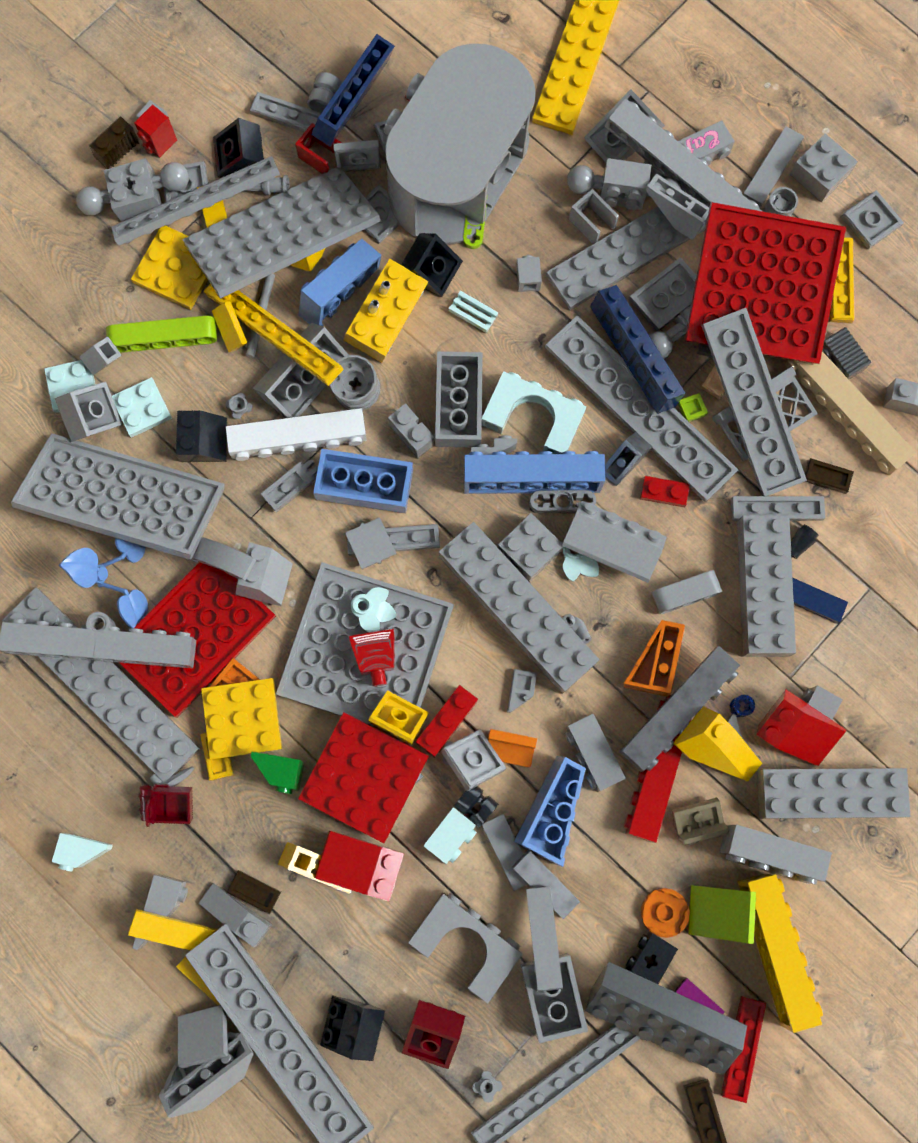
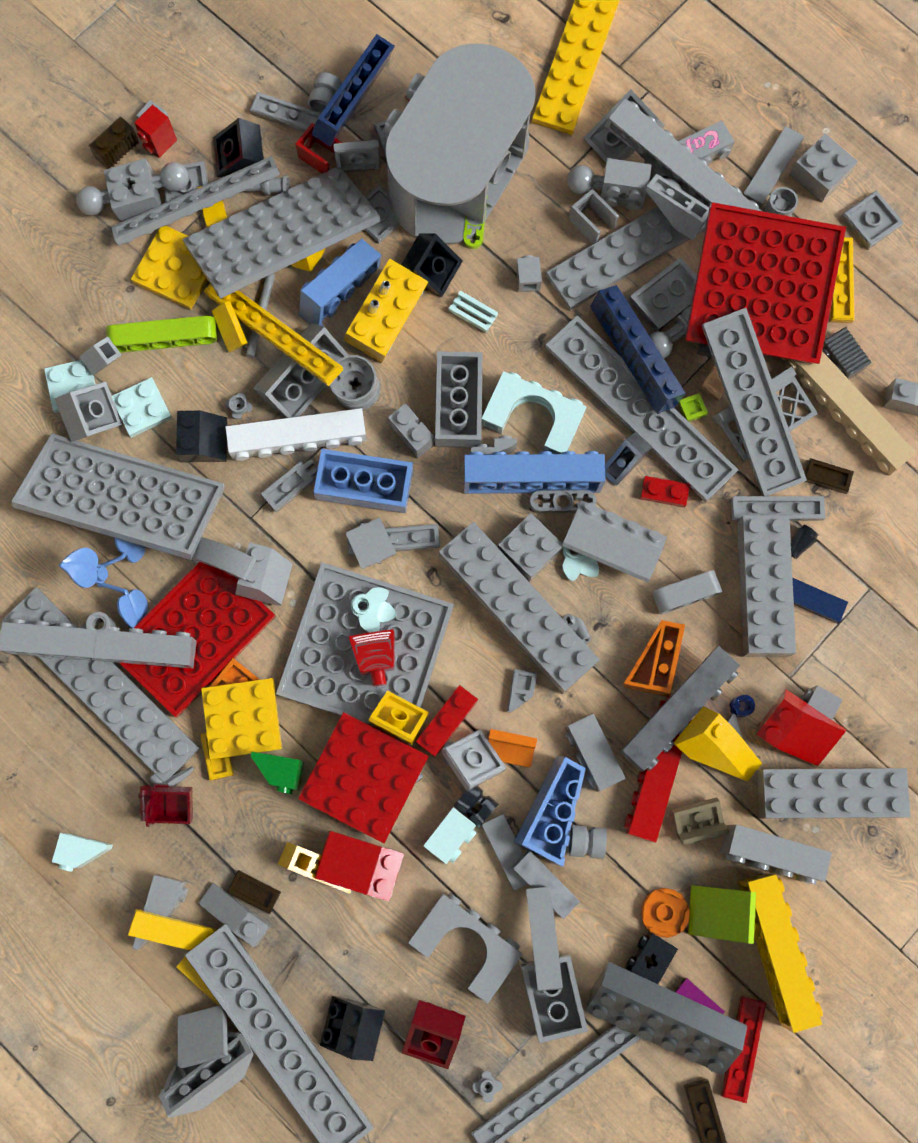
none -> light grey wheel [569,825,607,859]

